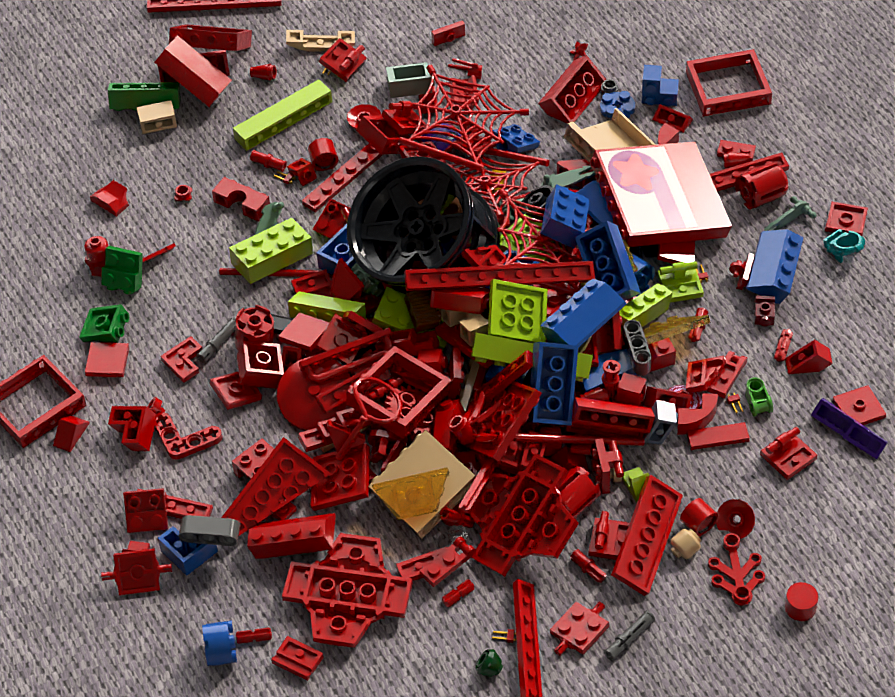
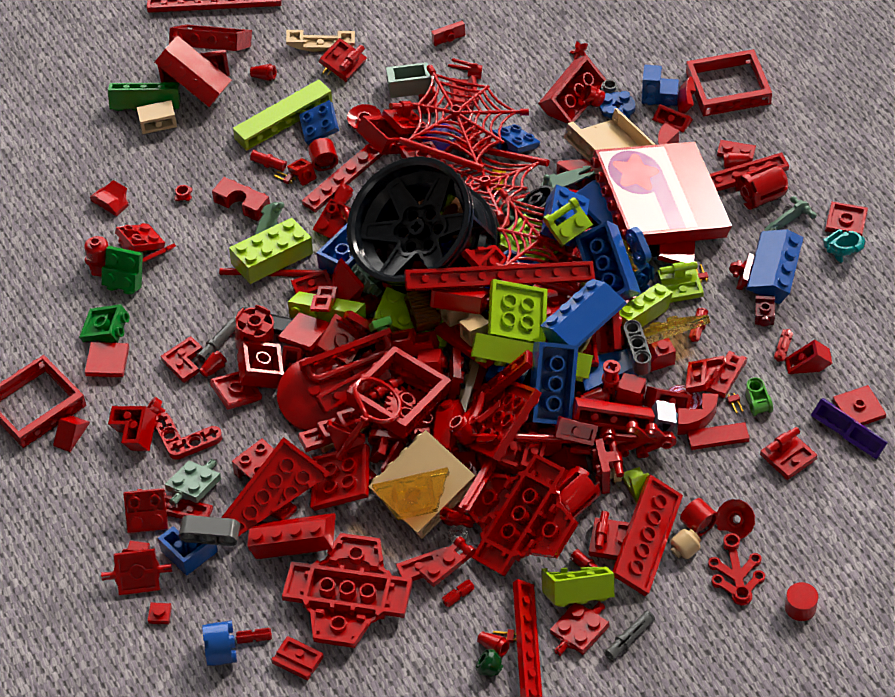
none -> red plate [115,223,166,252]
none -> red plate [148,602,172,625]
none -> sand green plate [164,459,221,506]
none -> red cone [199,350,227,378]
none -> blue plate [299,100,339,145]
none -> red slope [310,286,338,312]
none -> red cone [333,184,353,205]
none -> bright green plate [368,316,393,333]
none -> red cone [477,631,510,657]
none -> lime wedge [541,567,615,607]
none -> lime plate [543,197,593,247]
none -> red plate [553,416,598,446]
none -> red wheel [580,84,605,107]
none -> red plant [599,421,677,458]
none -> blue plate [626,226,652,264]
none -> red slope [677,76,696,114]

